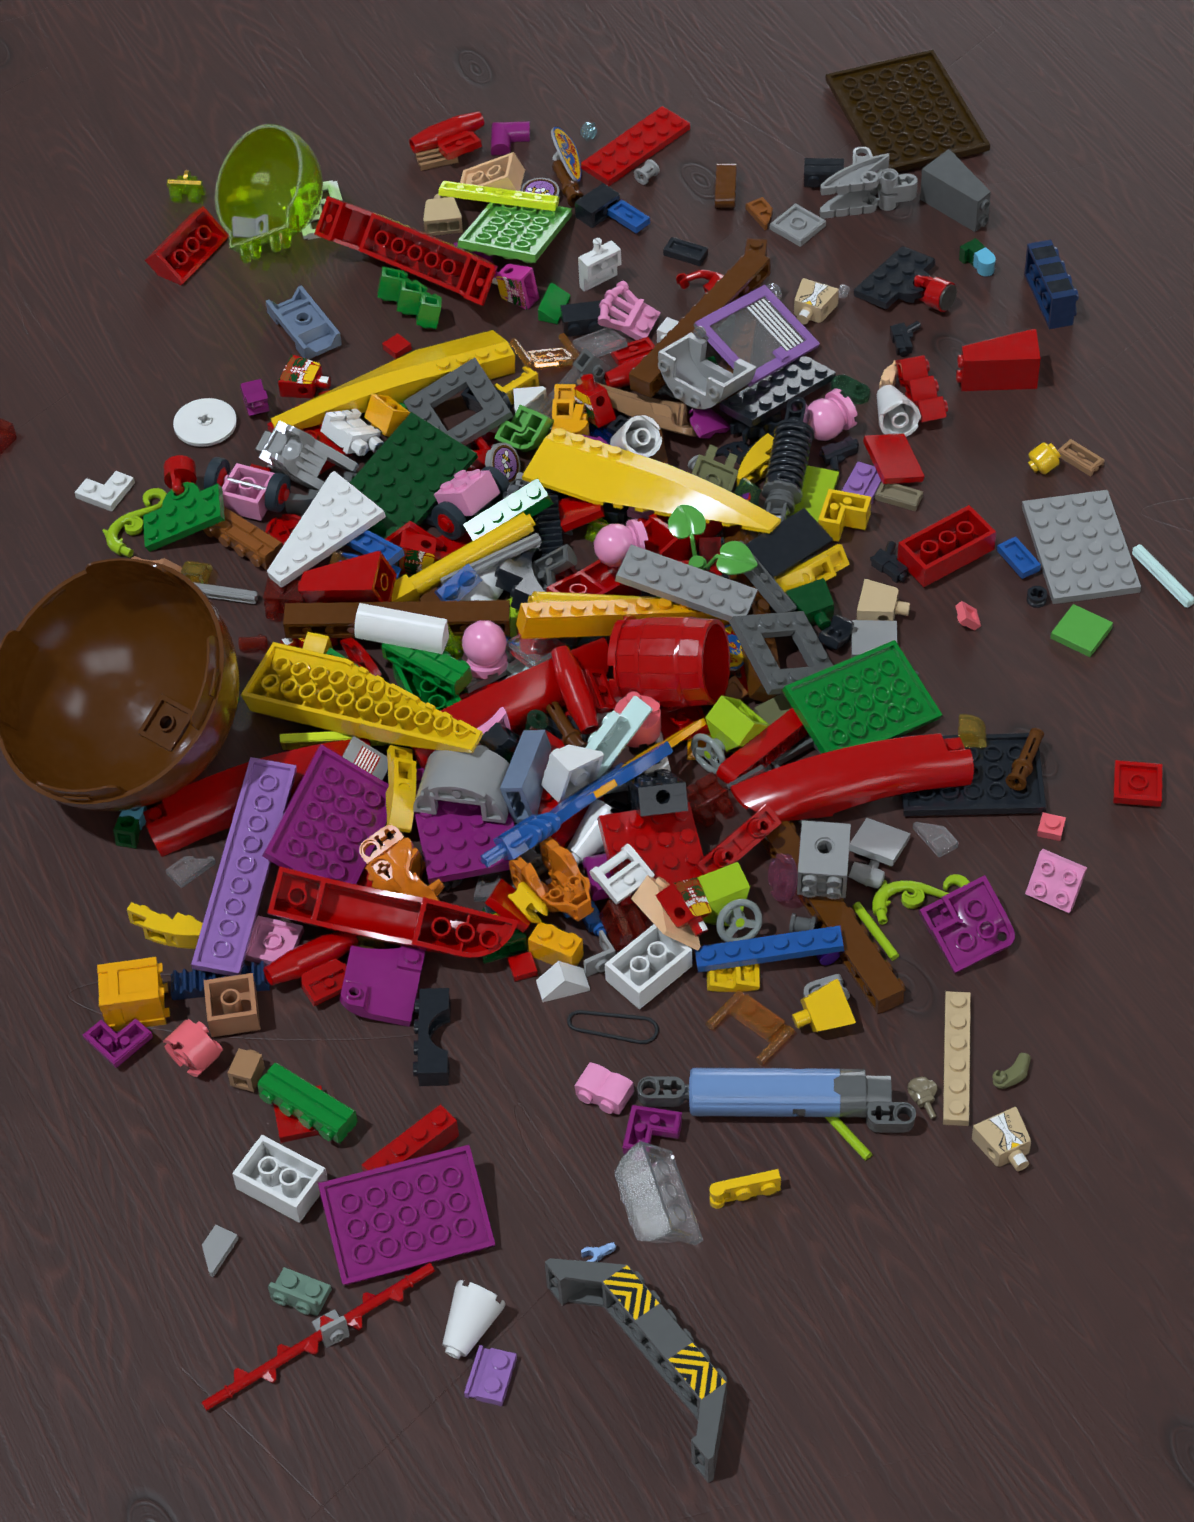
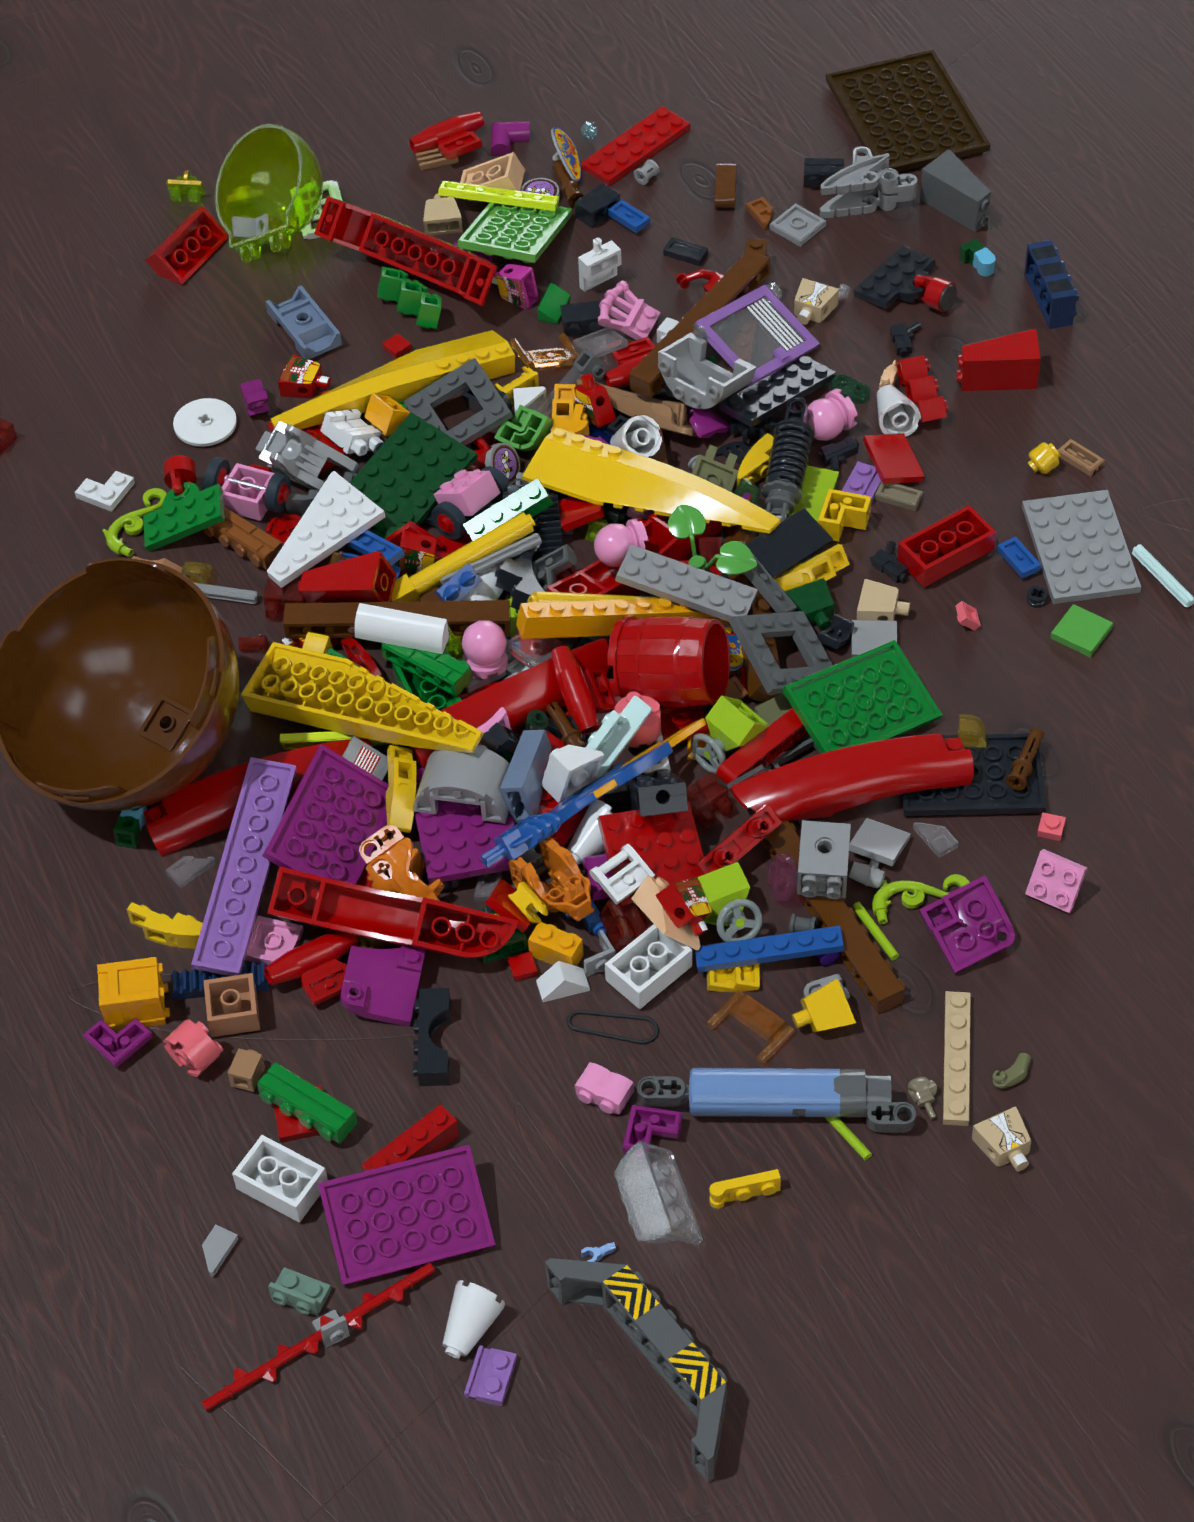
red plate [1113,760,1163,807] -> none

